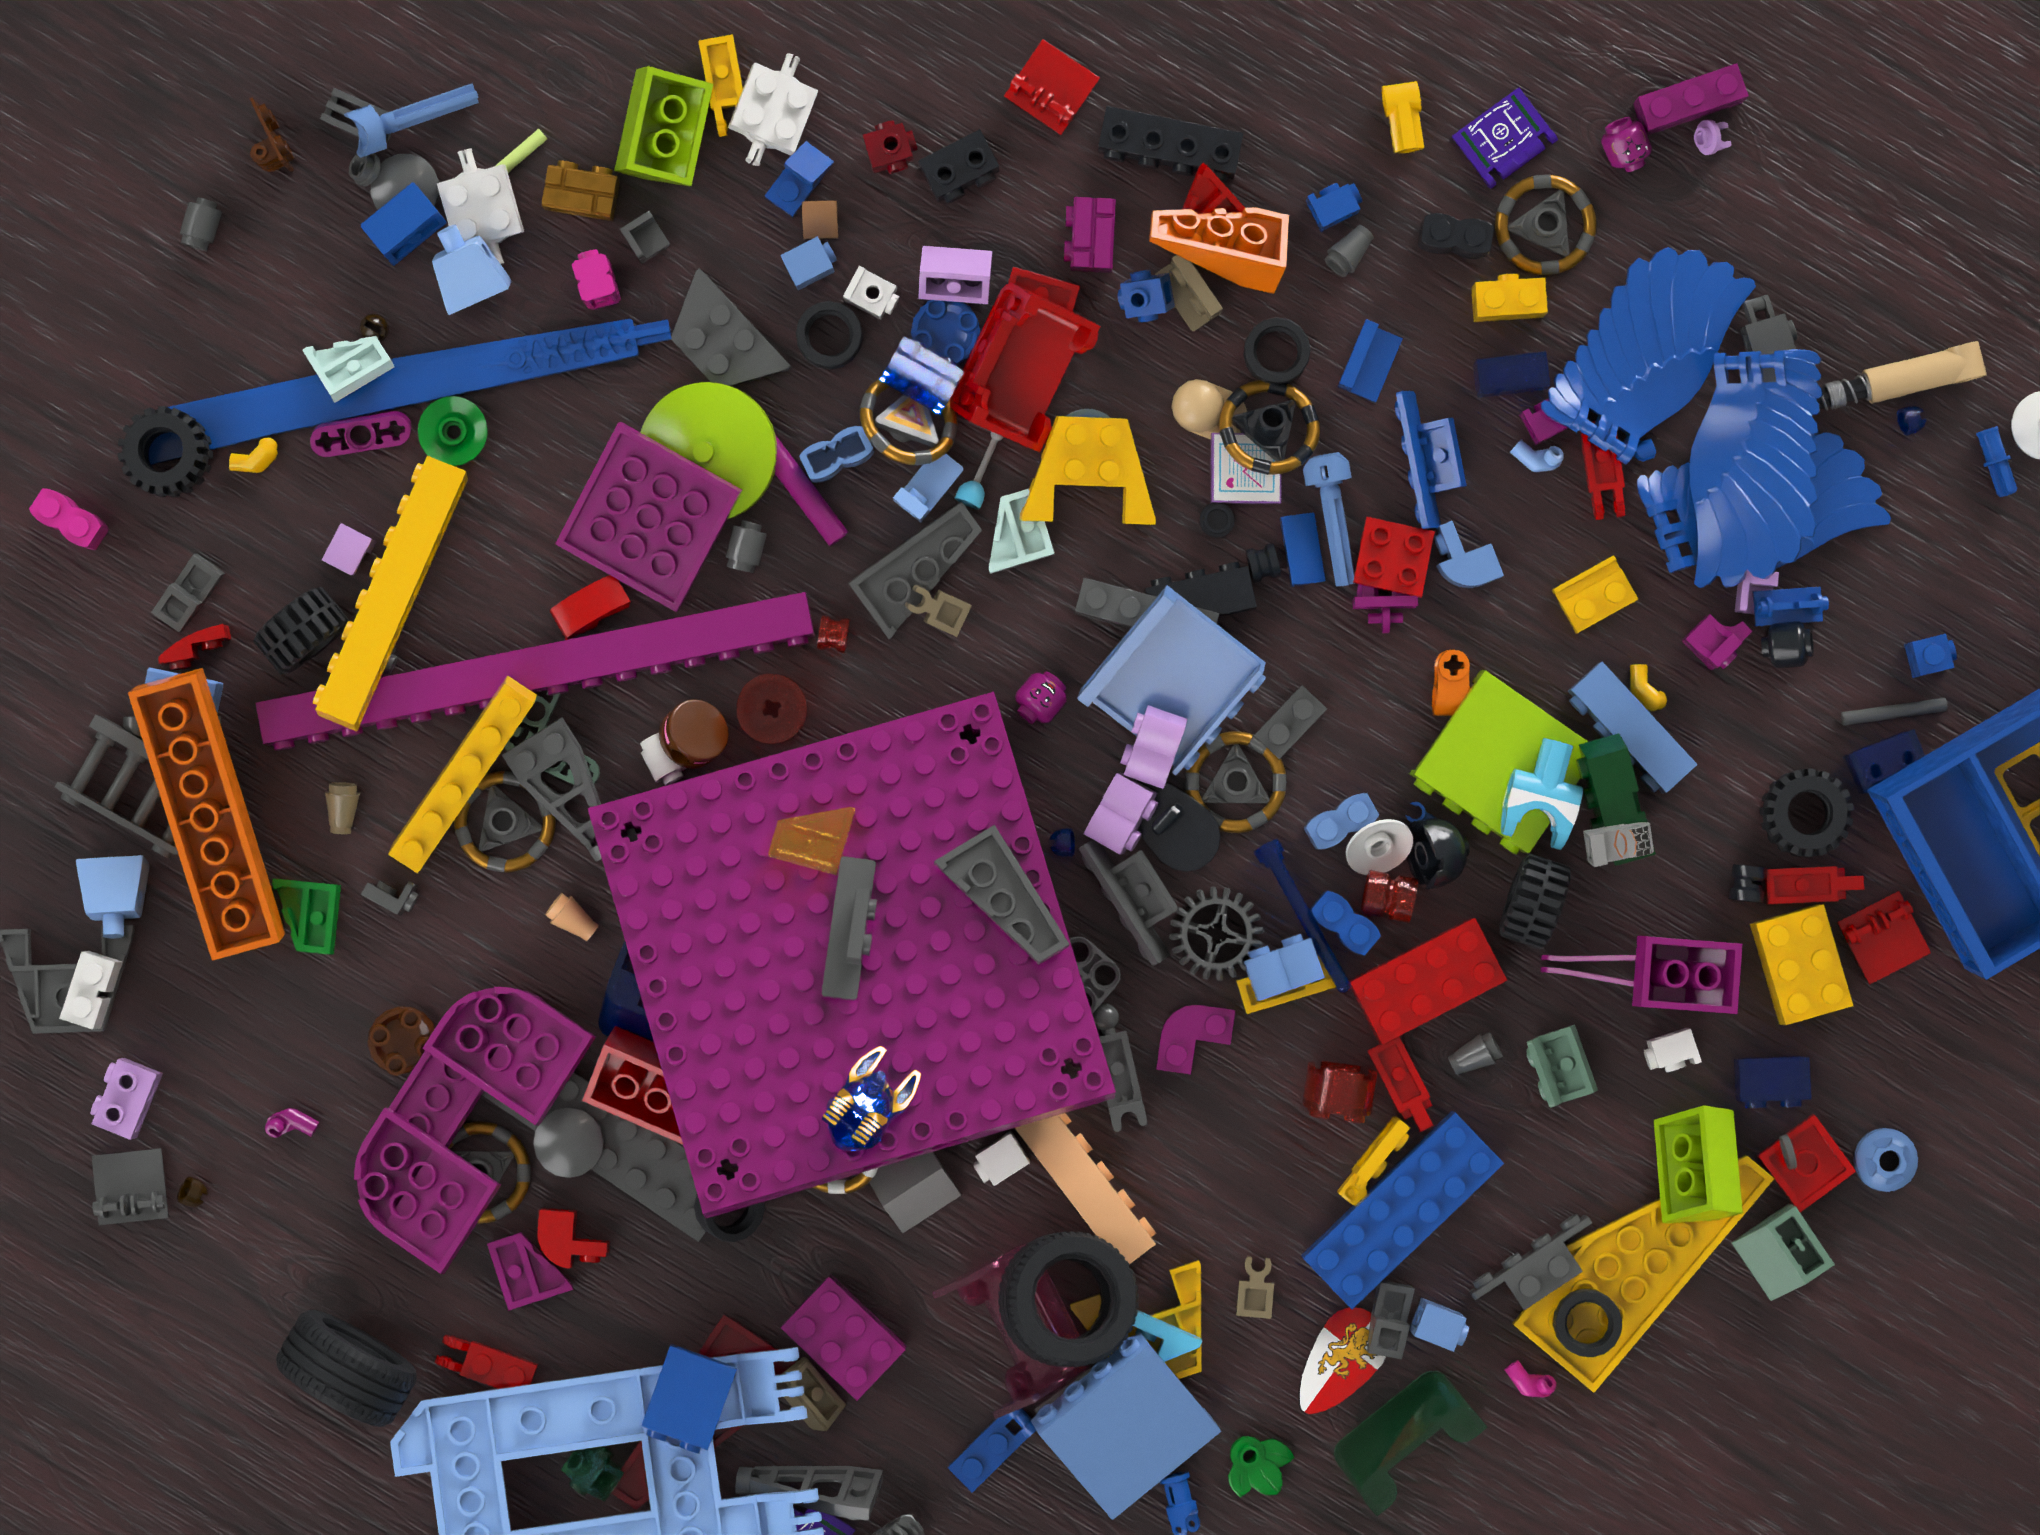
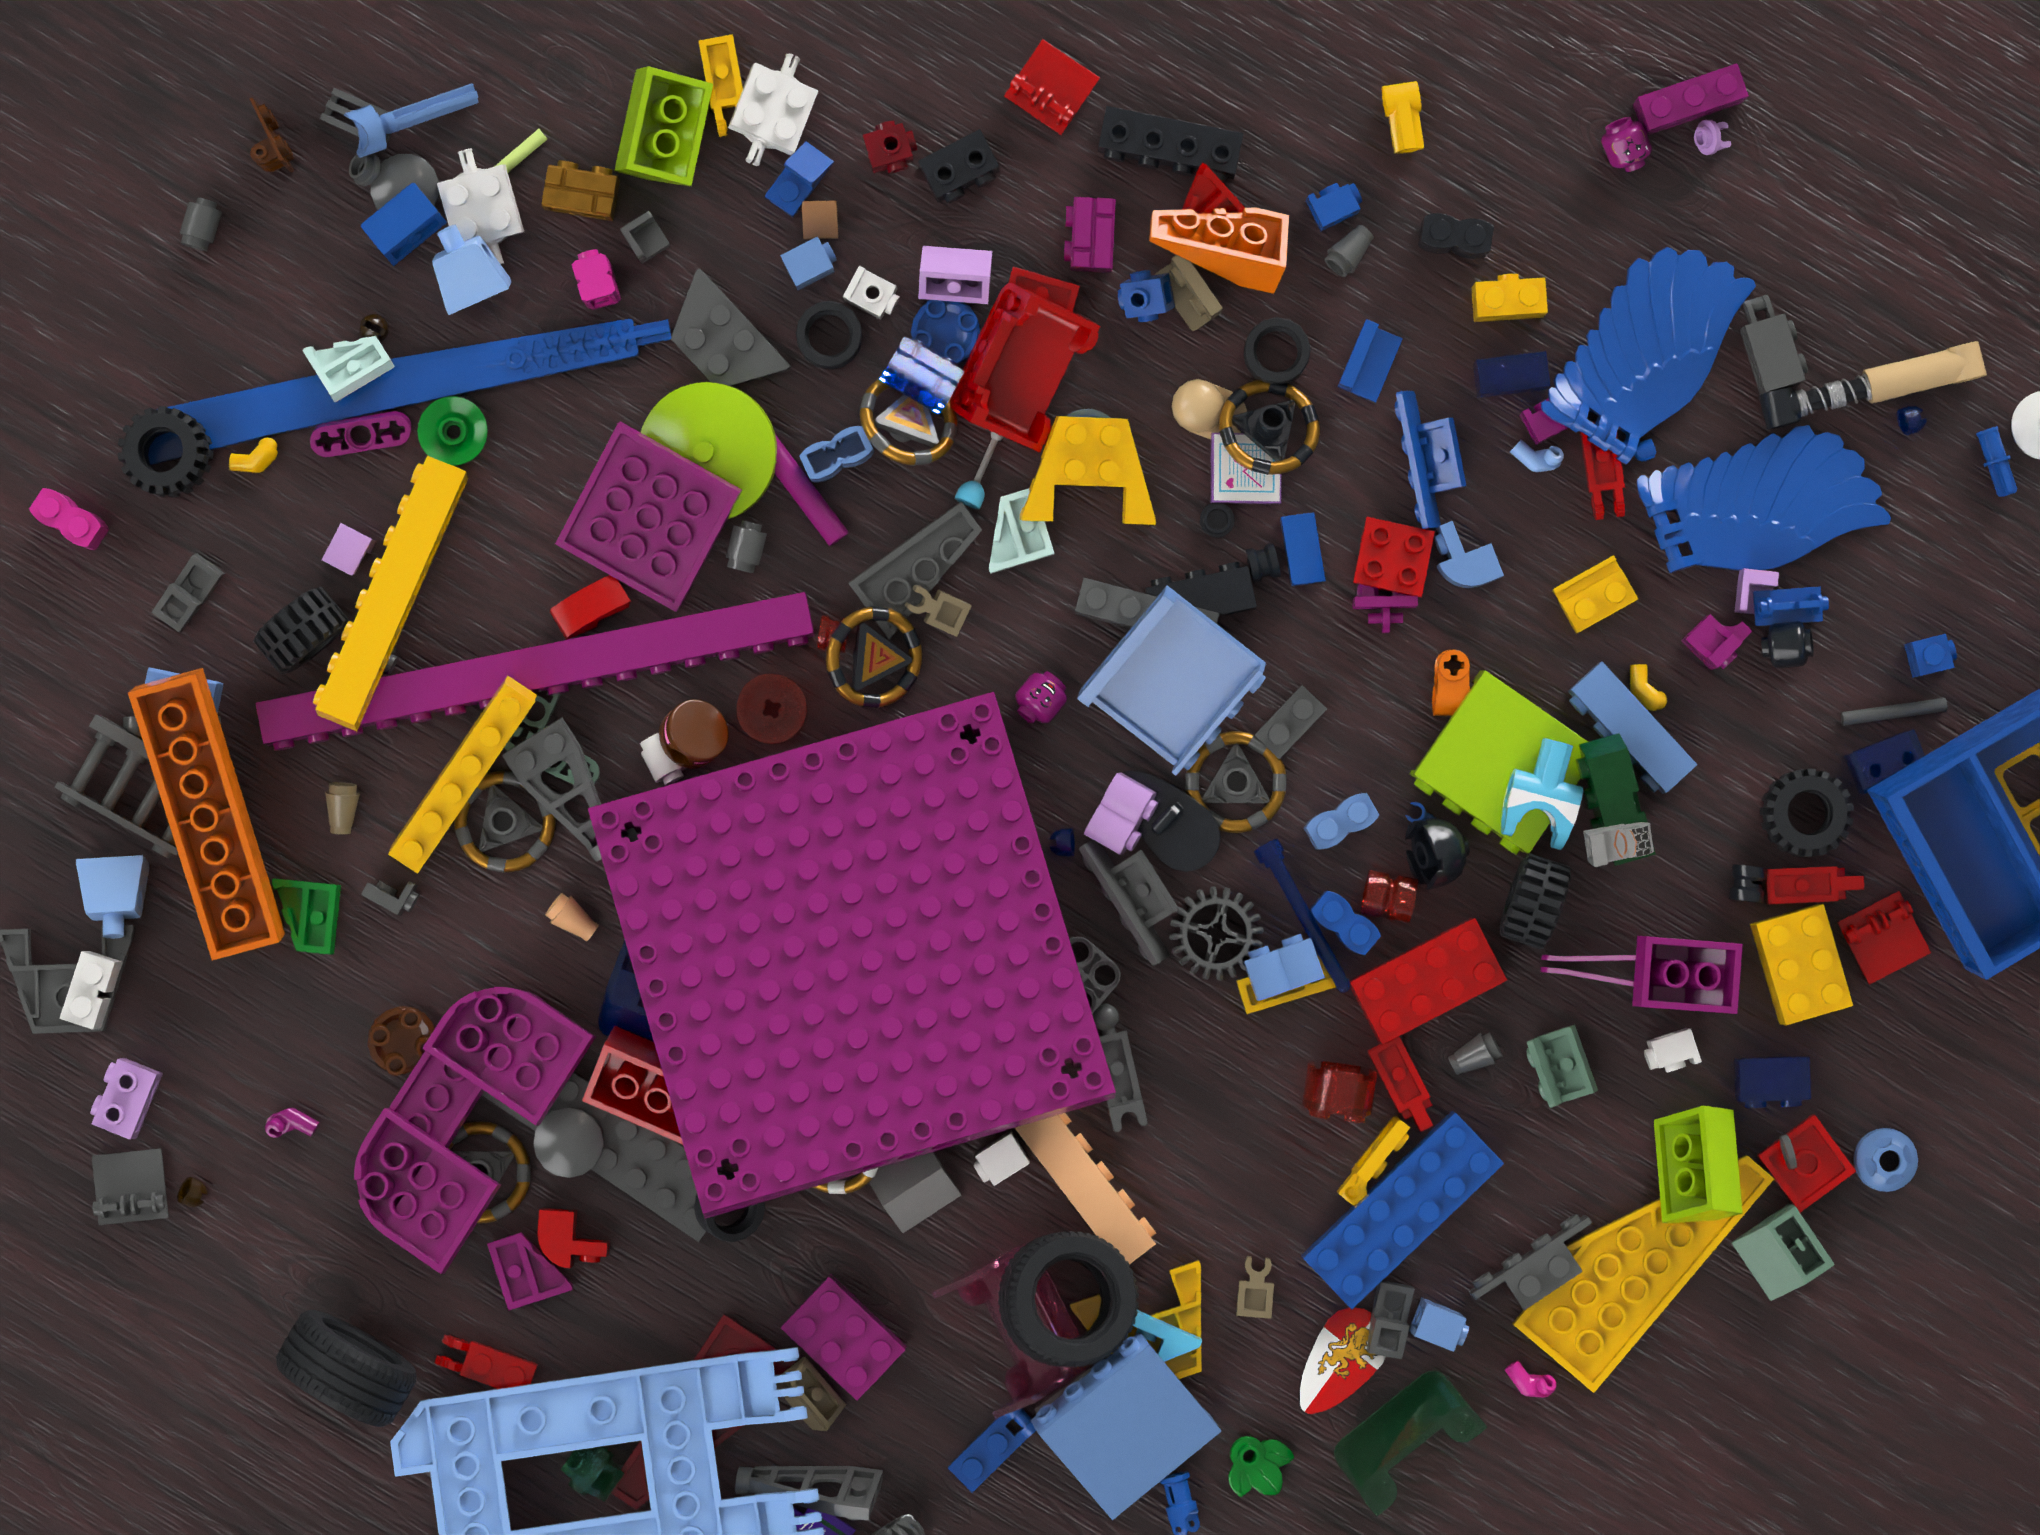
red slope [158,624,231,671] -> none
blue brick [641,1344,738,1454] -> none
clear yellow wing [768,807,856,875] -> none
dark grey bracket [822,856,877,1001] -> none
clear blue piece [822,1046,921,1151] -> none
light blue bracket [893,454,963,523] -> none
dark grey wing [934,825,1069,965] -> none
lavender brick [1120,705,1187,789] -> none
magenta plate [1156,1005,1235,1075] -> none
medium blue piece [1303,452,1355,587] -> none
white dish [1346,819,1413,875] -> none
dark purple piece [1452,87,1558,189] -> none
dark grey piece [1495,174,1596,275] -> none
black tyre [1553,1289,1622,1357] -> none
blue animal [1689,349,1823,588] -> none
none -> piece [826,606,922,708]

